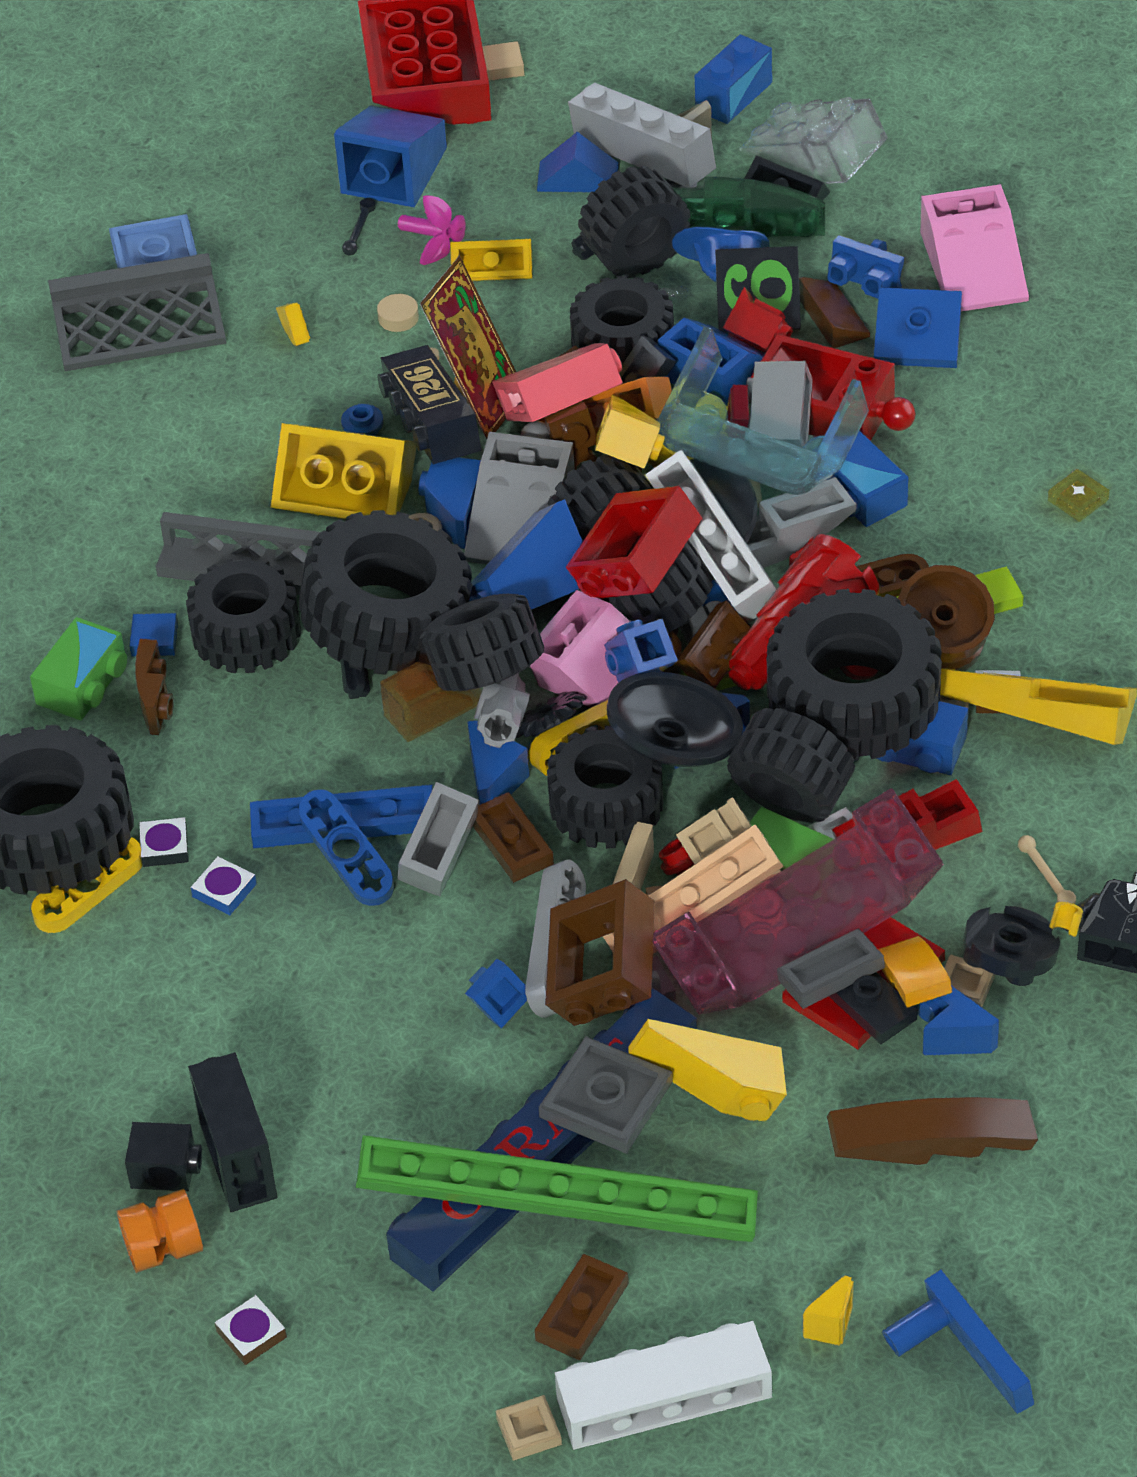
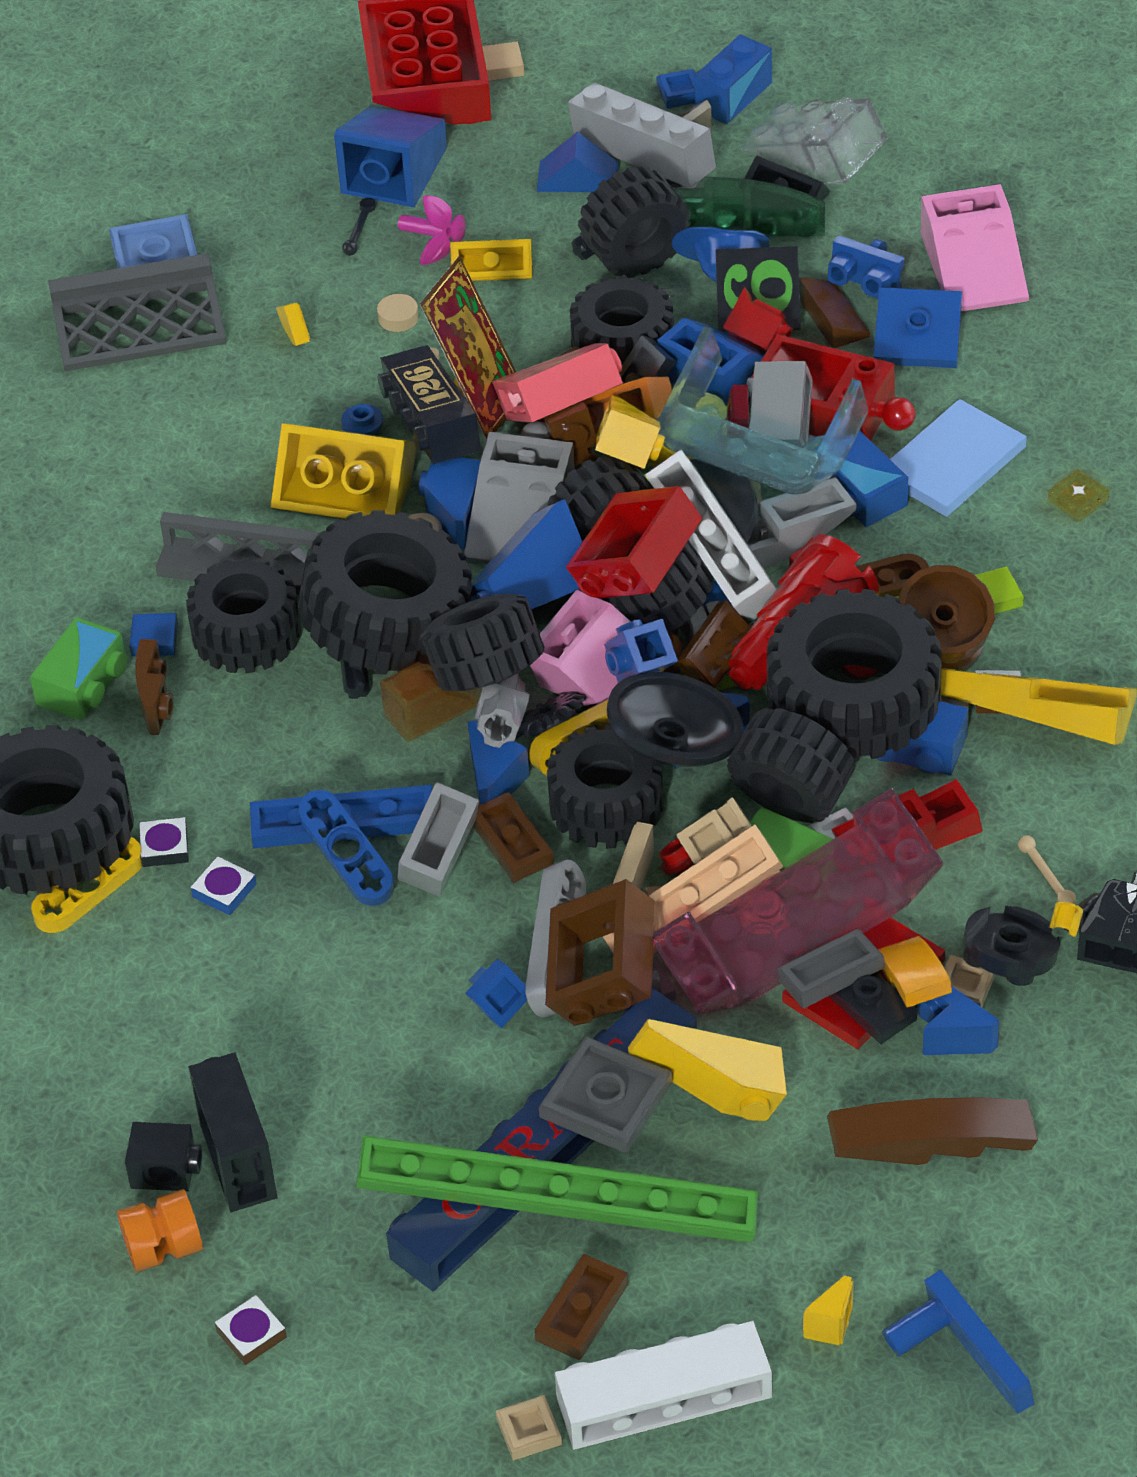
none -> blue tile [656,69,696,109]
none -> light blue tile [890,399,1027,517]

